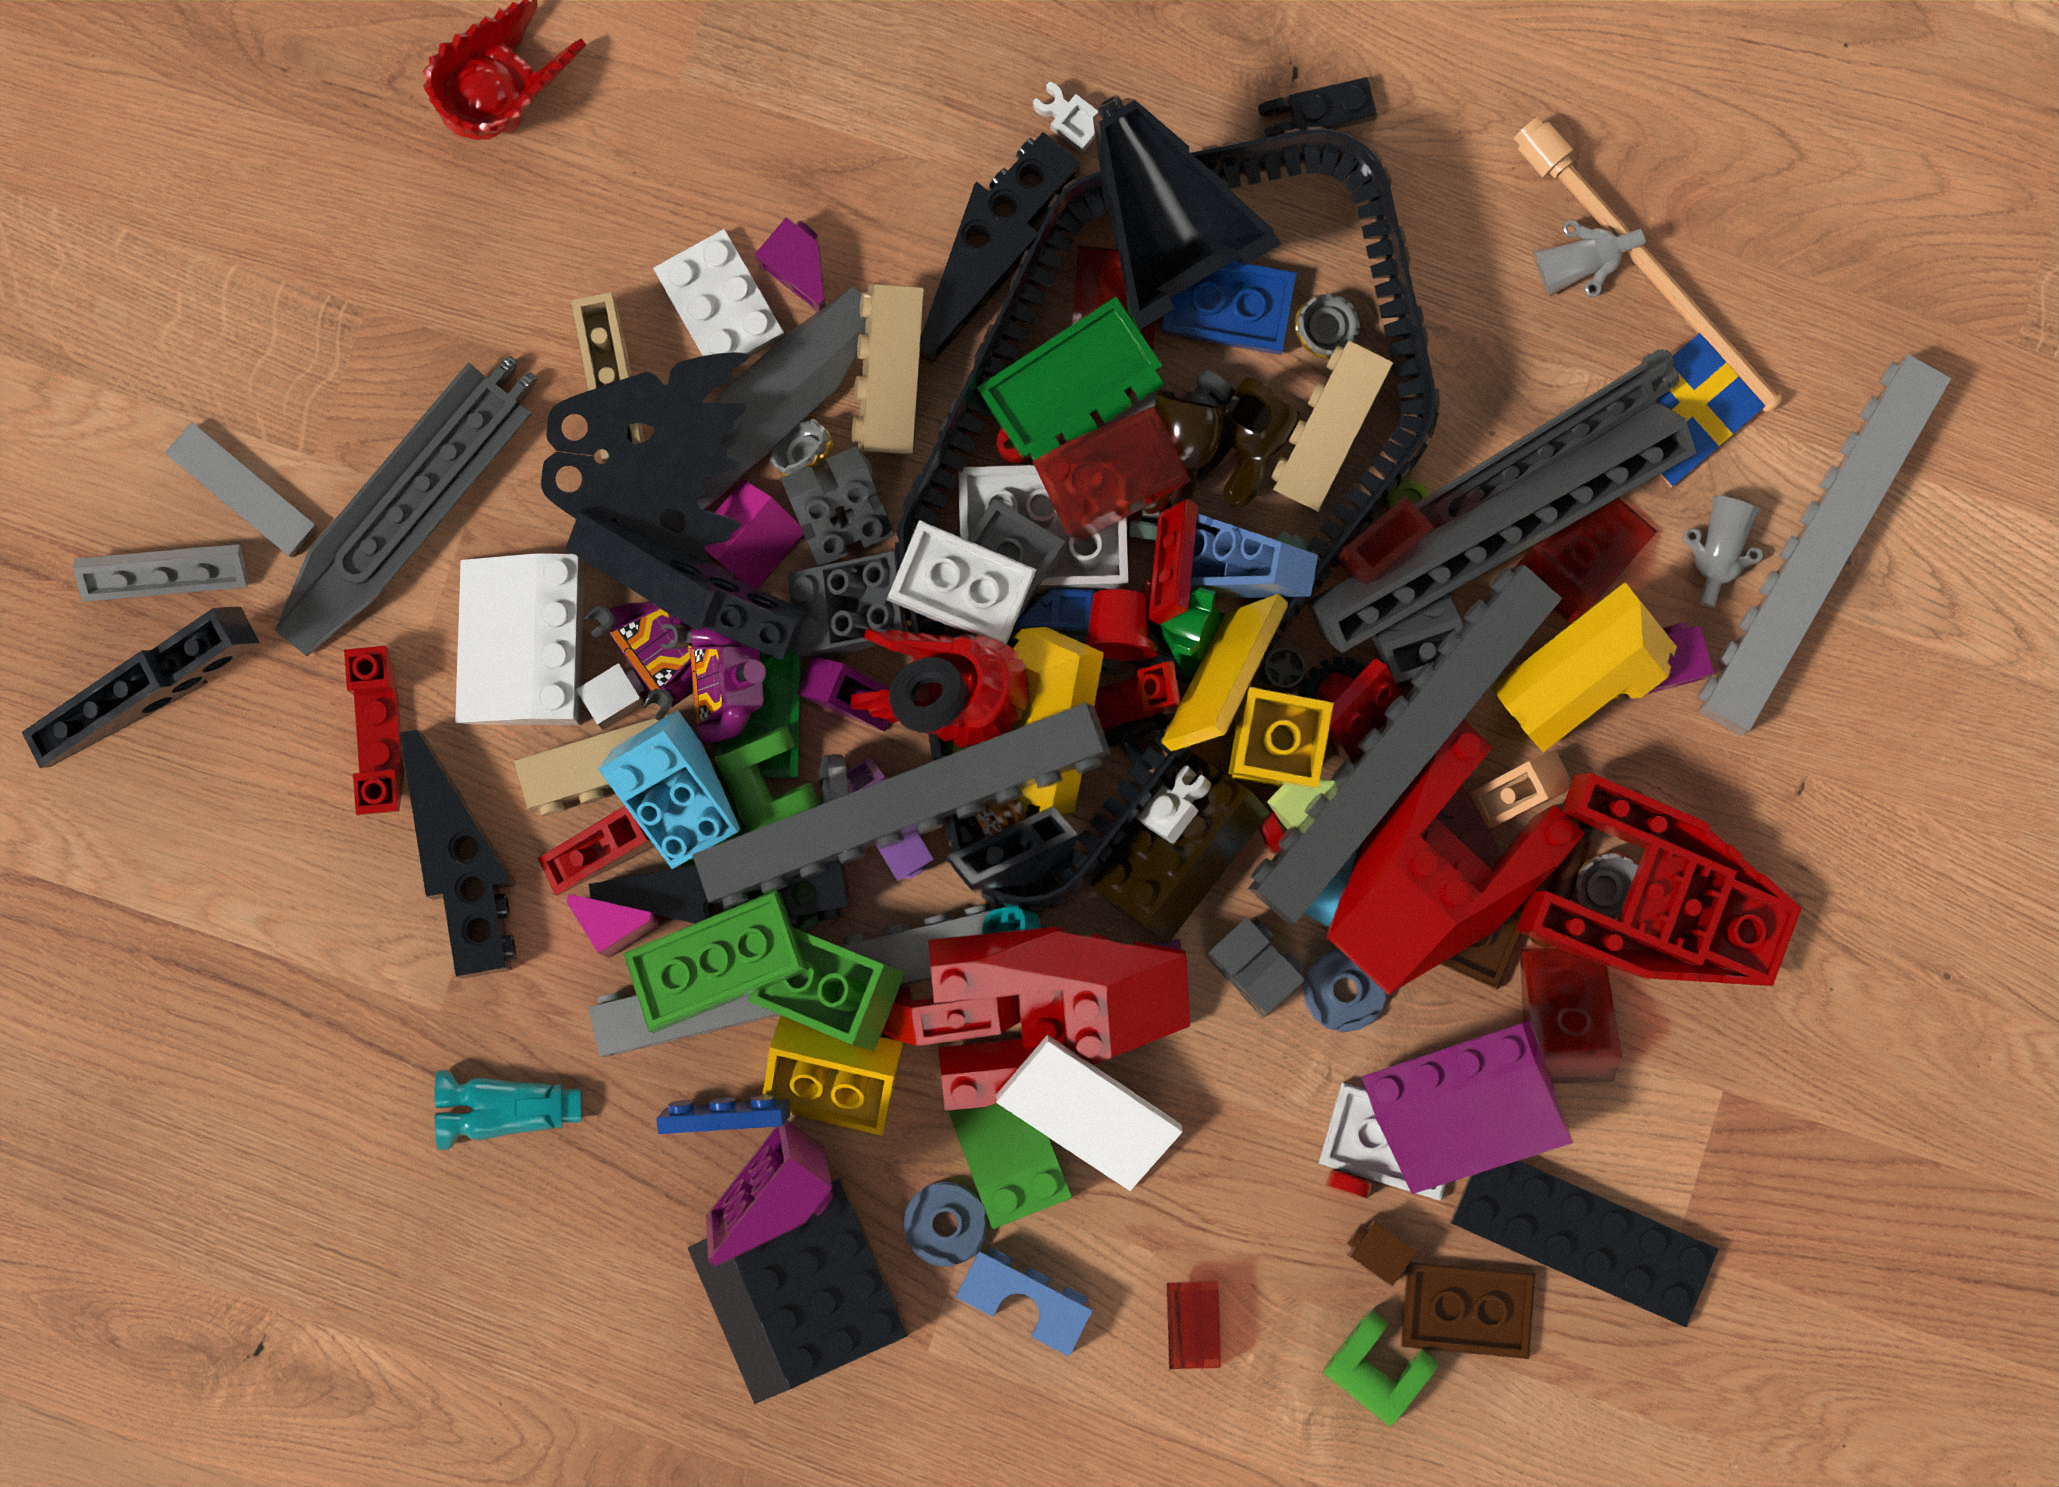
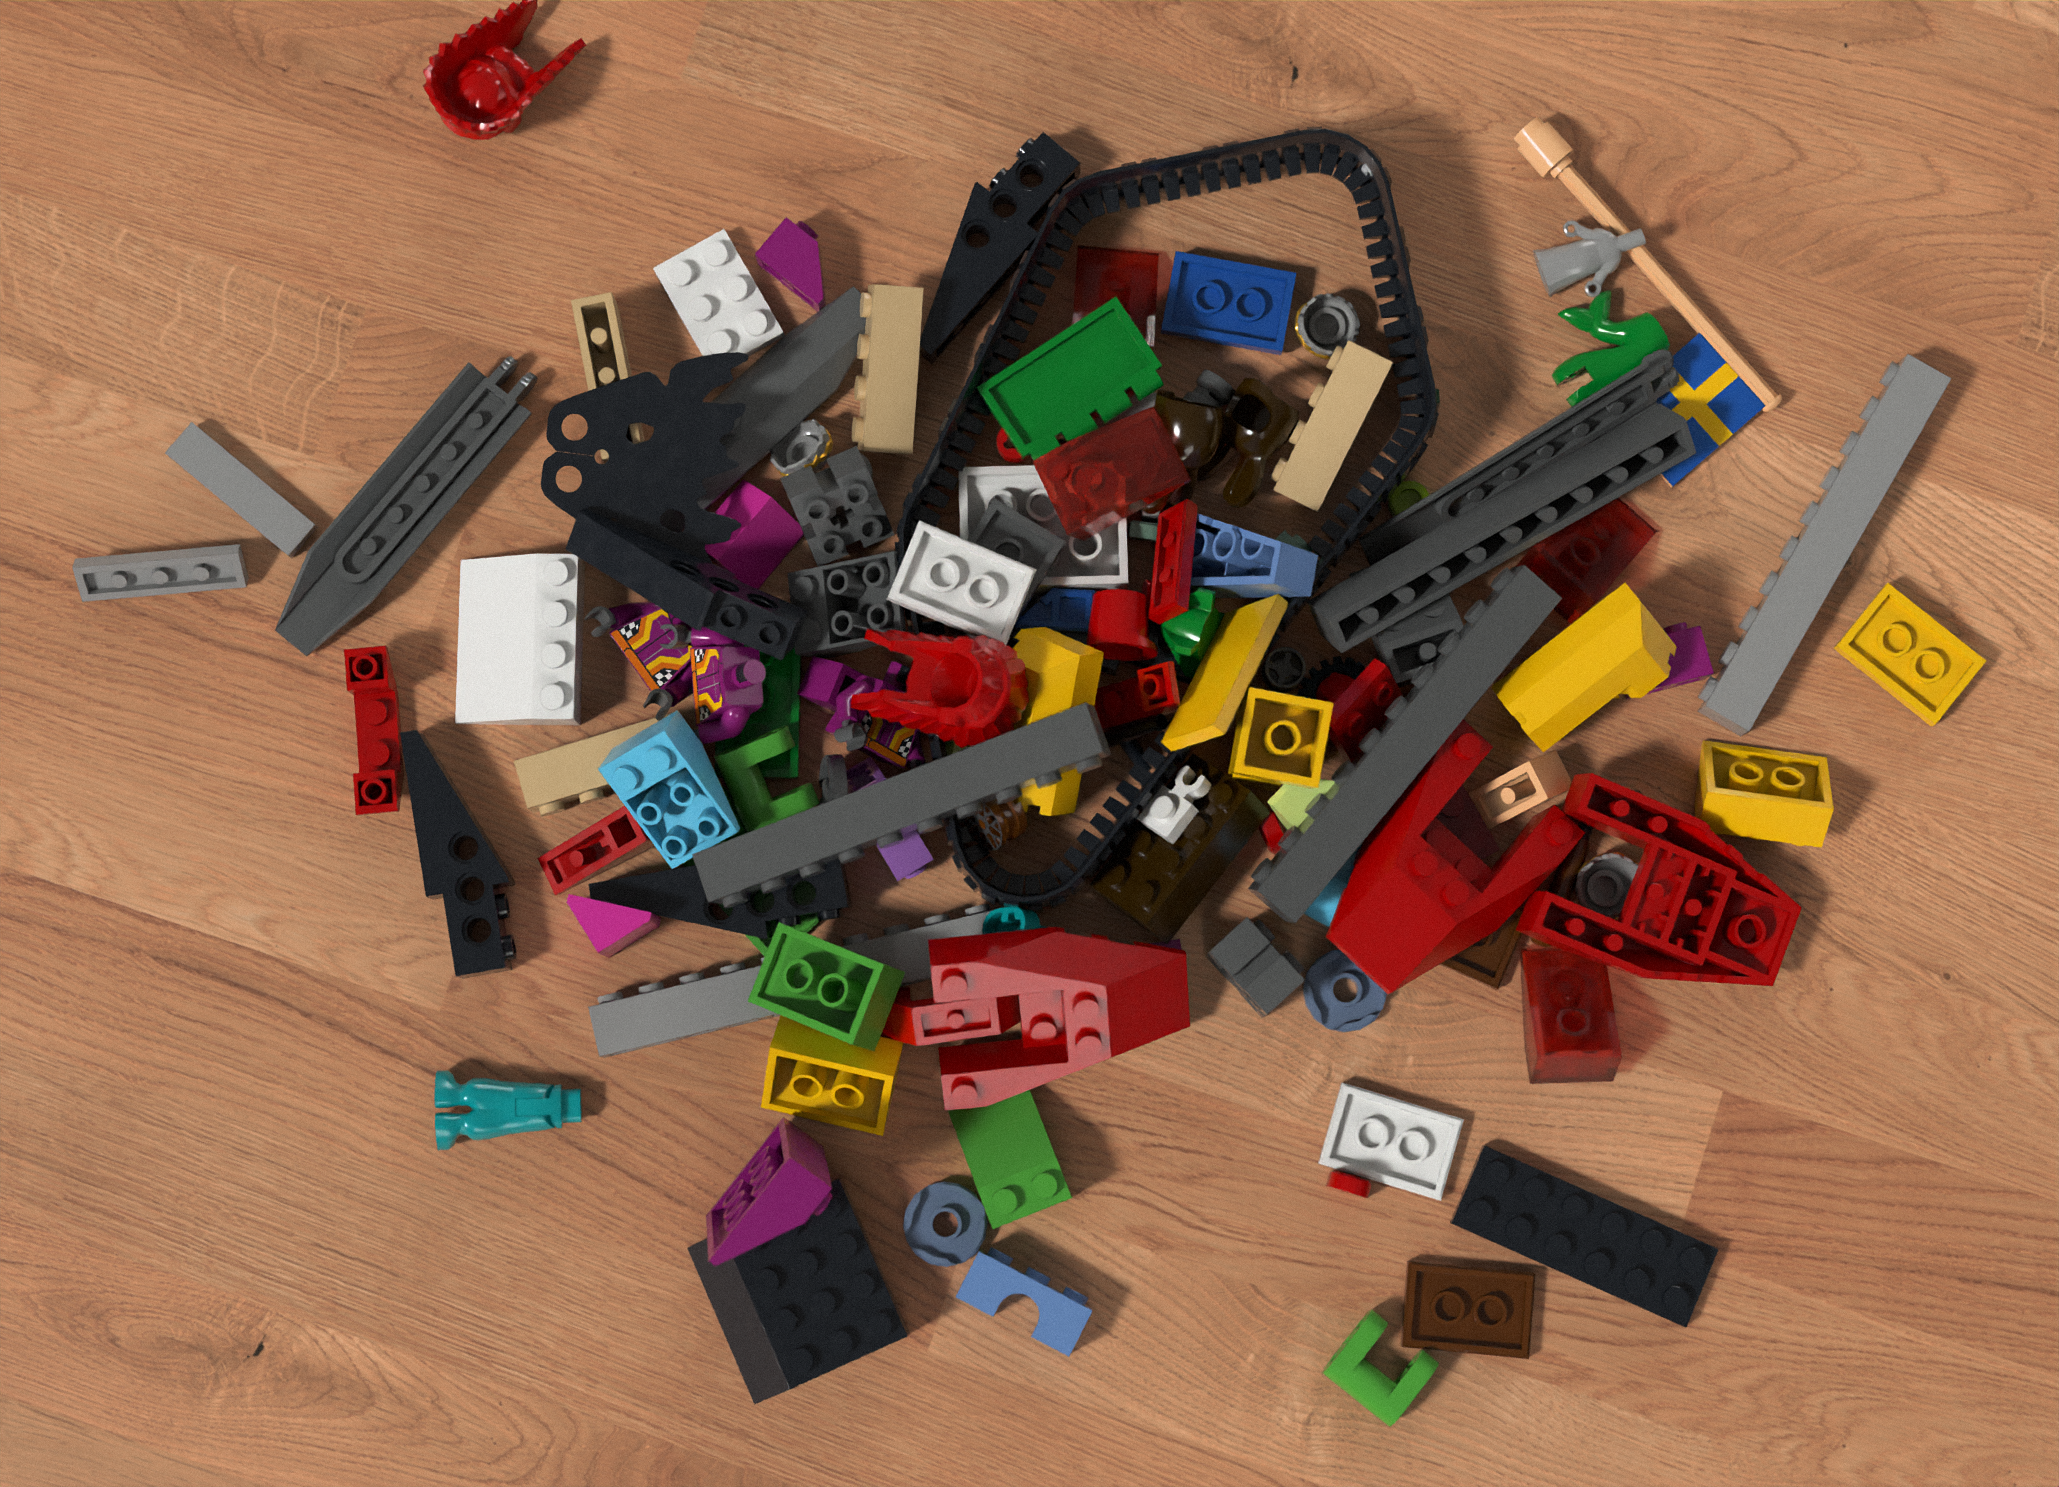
black brick [22,607,260,768] -> none
white brick [576,663,646,730] -> none
bright green tile [623,891,807,1033] -> none
blue plate [656,1094,791,1134] -> none
black tyre [888,657,967,733] -> none
black slope [947,806,1078,890] -> none
white tile [996,1035,1183,1191] -> none
white plate [1033,82,1098,153] -> none
black cone [1093,95,1281,330] -> none
clear red brick [1167,1280,1221,1369] -> none
black hinge [1258,77,1377,138] -> none
clear red brick [1338,496,1434,584] -> none
reddish brown brick [1347,1221,1417,1287] -> none
magenta slope [1361,1020,1573,1194] -> none
light grey piece [1682,495,1763,607] -> none
none -> torso [825,661,928,770]
none -> green piece [1551,290,1670,407]
none -> yellow slope [1694,740,1834,848]
none -> yellow plate [1833,583,1986,727]

